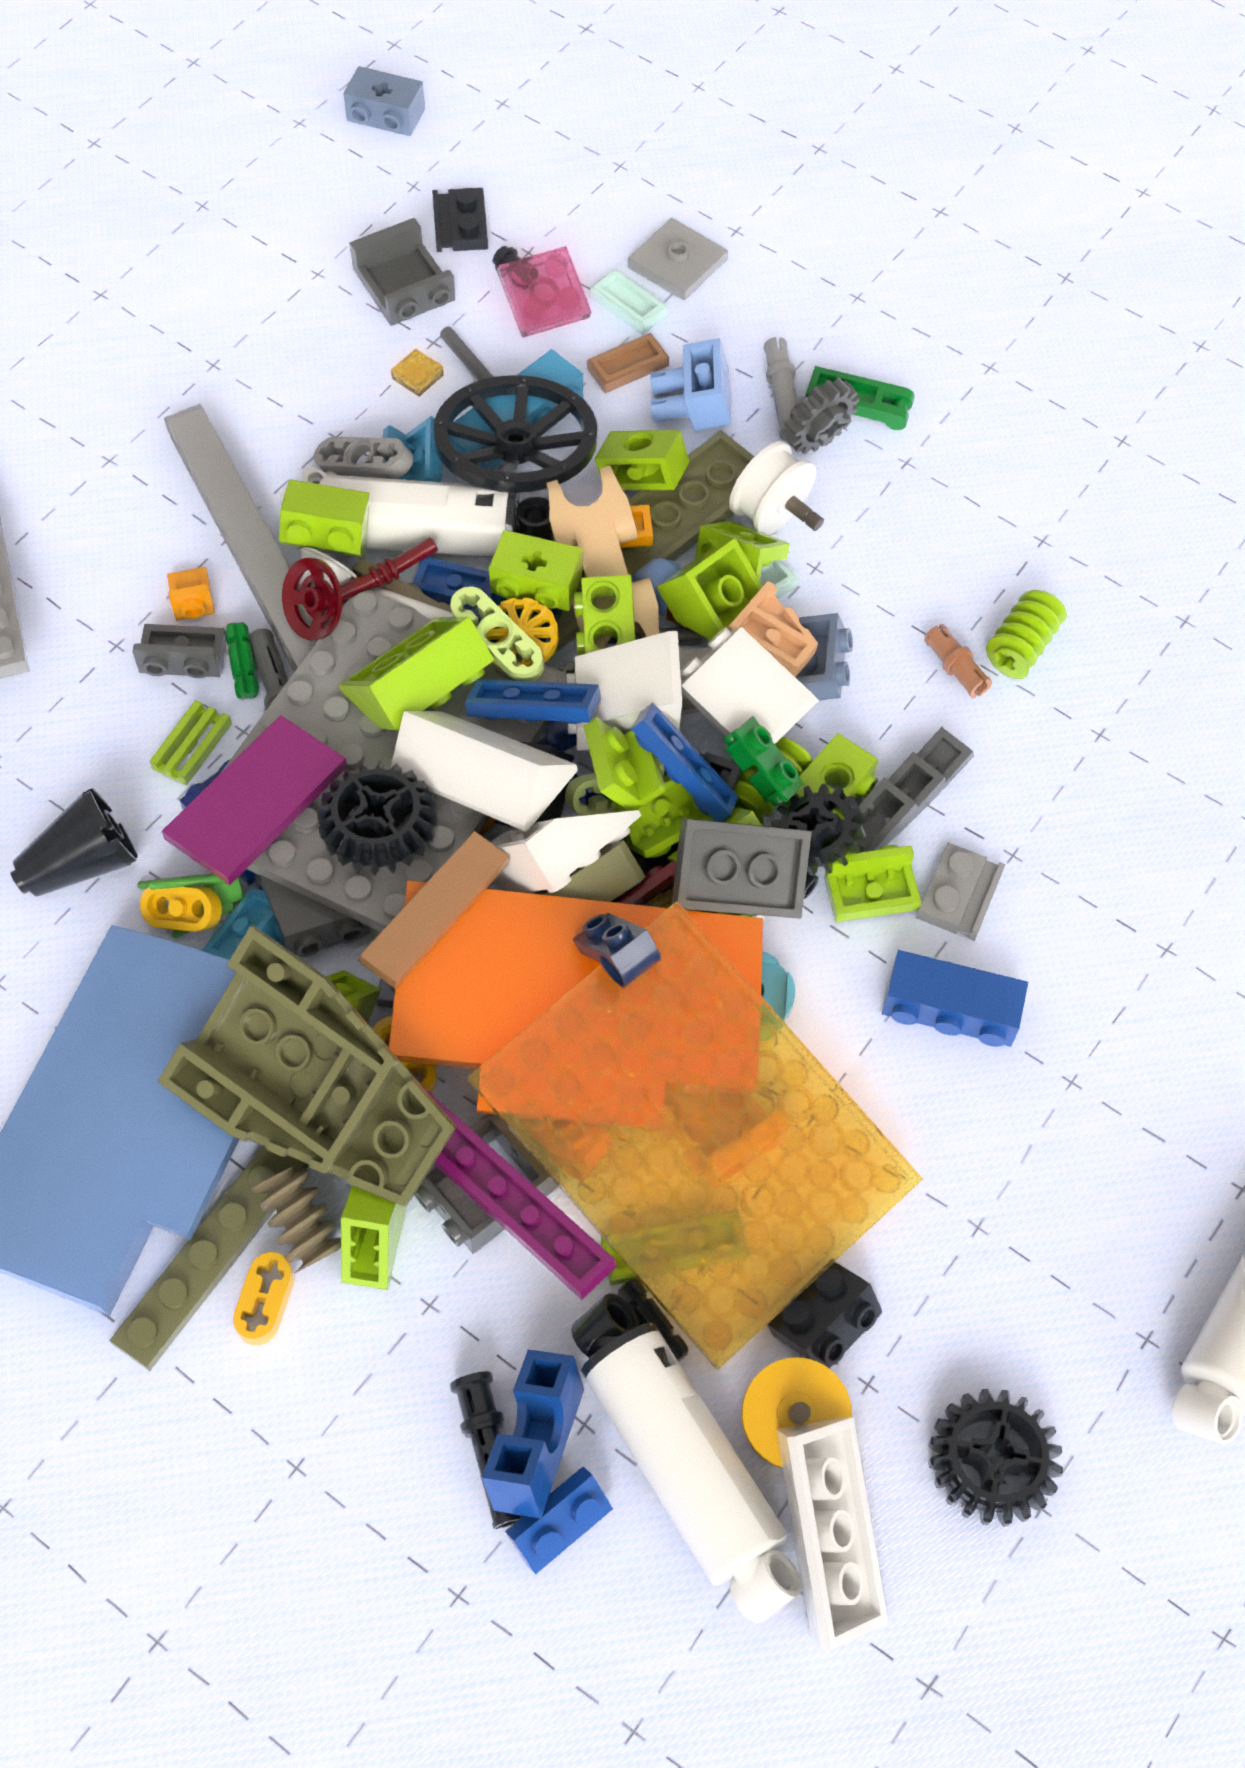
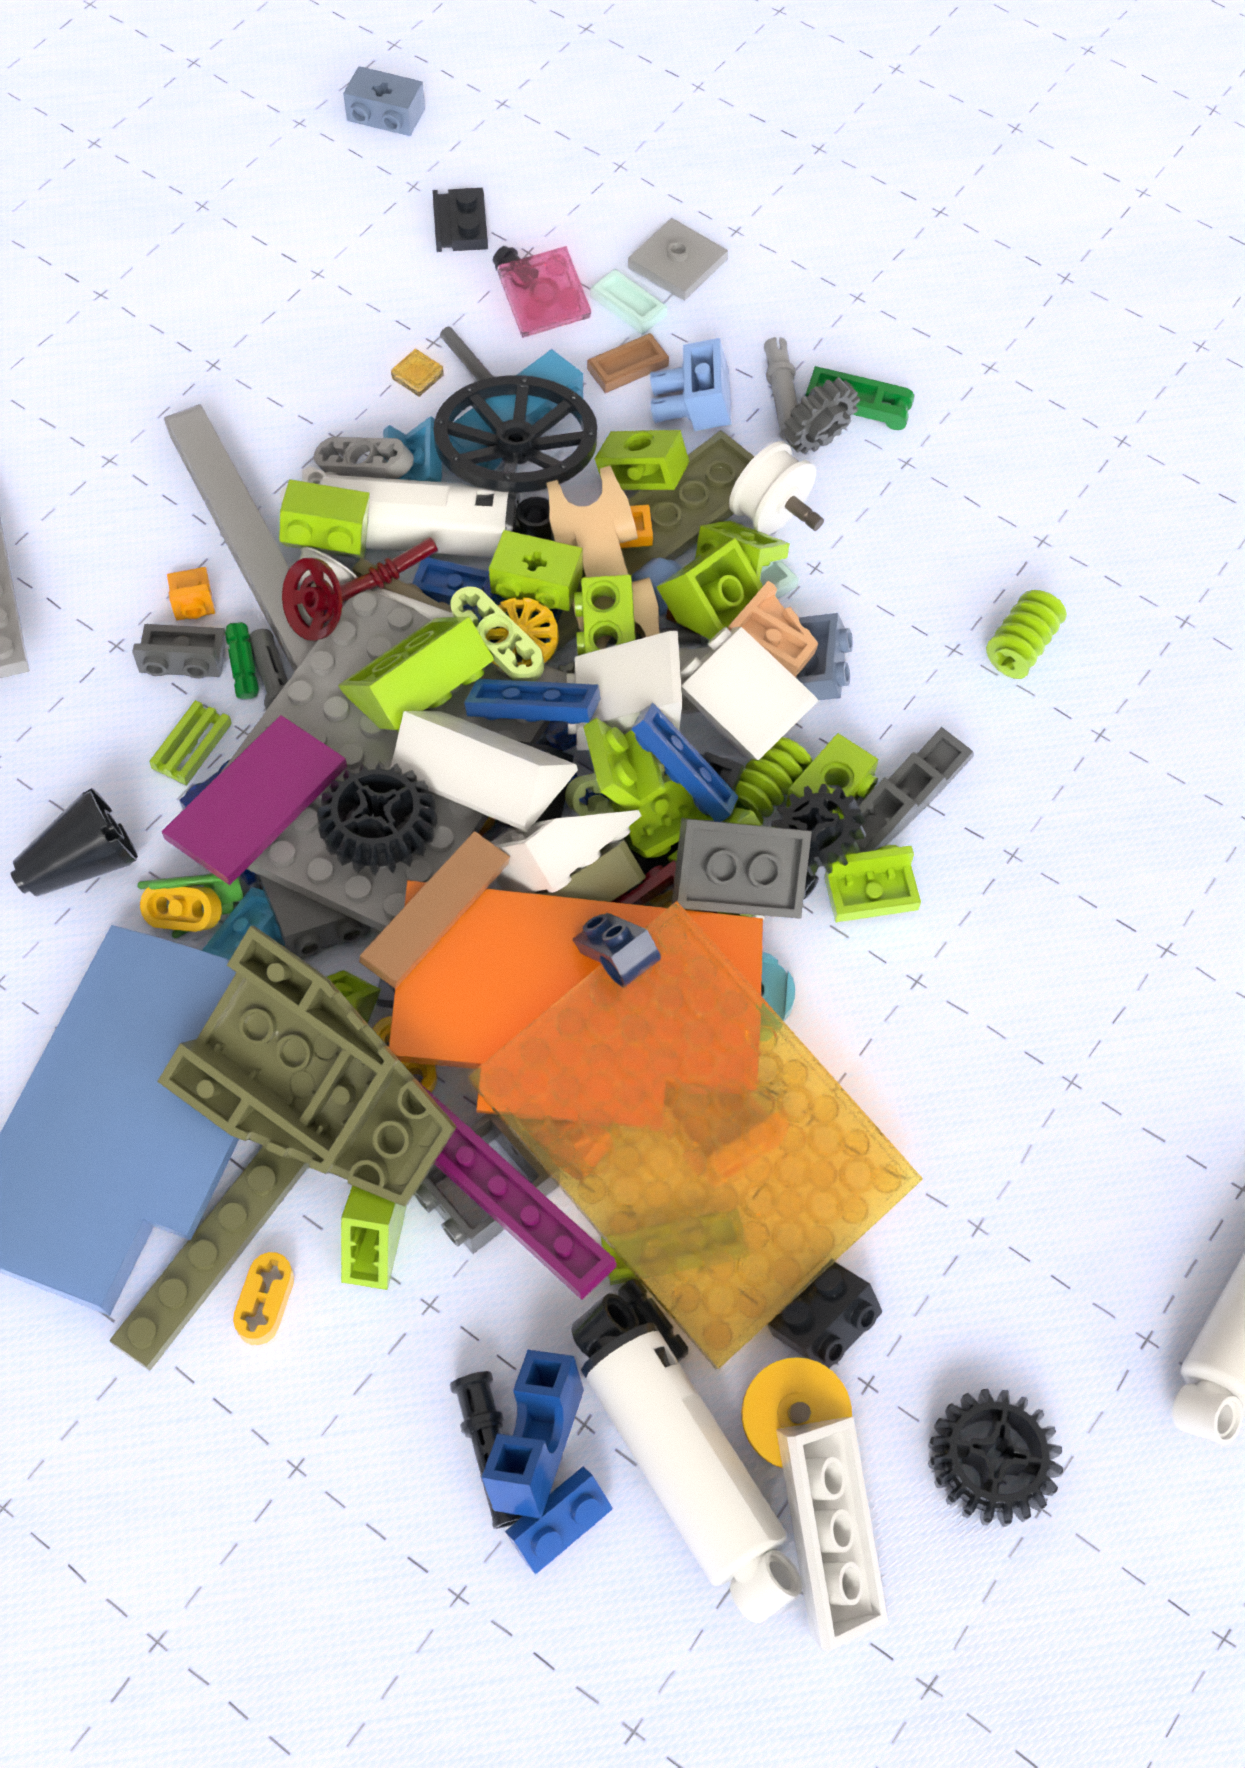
dark tan piece [250,1166,341,1274] -> none
dark grey panel [349,218,456,326] -> none
green hinge [723,716,804,807] -> none
blue brick [882,950,1029,1047] -> none
light grey plate [916,842,1006,941] -> none
nougat pin [924,624,992,698] -> none

